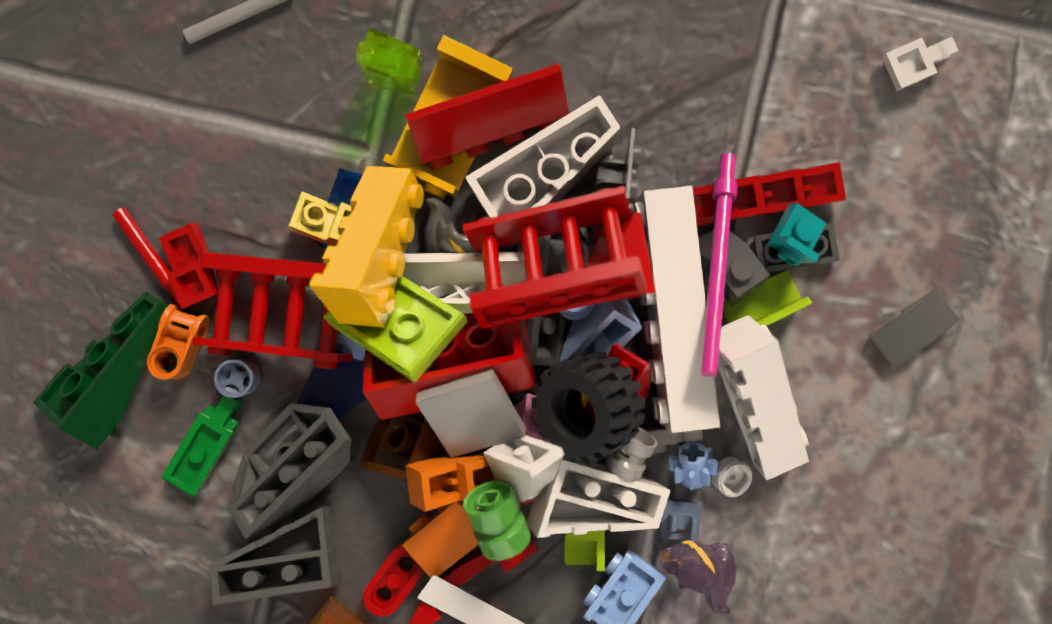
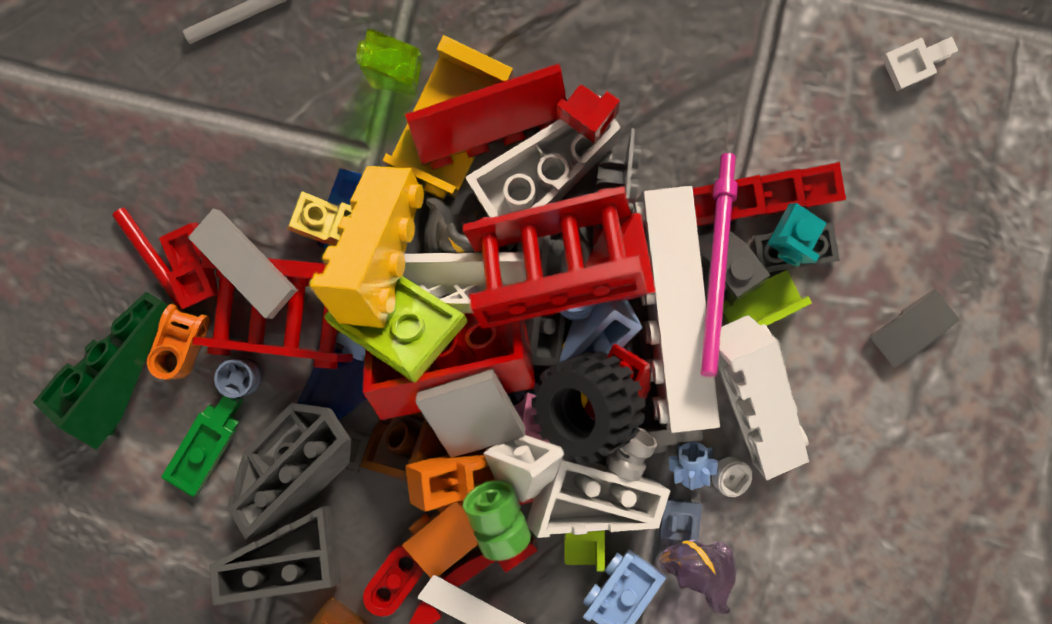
none -> light grey tile [188,208,297,319]
none -> red panel [556,85,620,144]

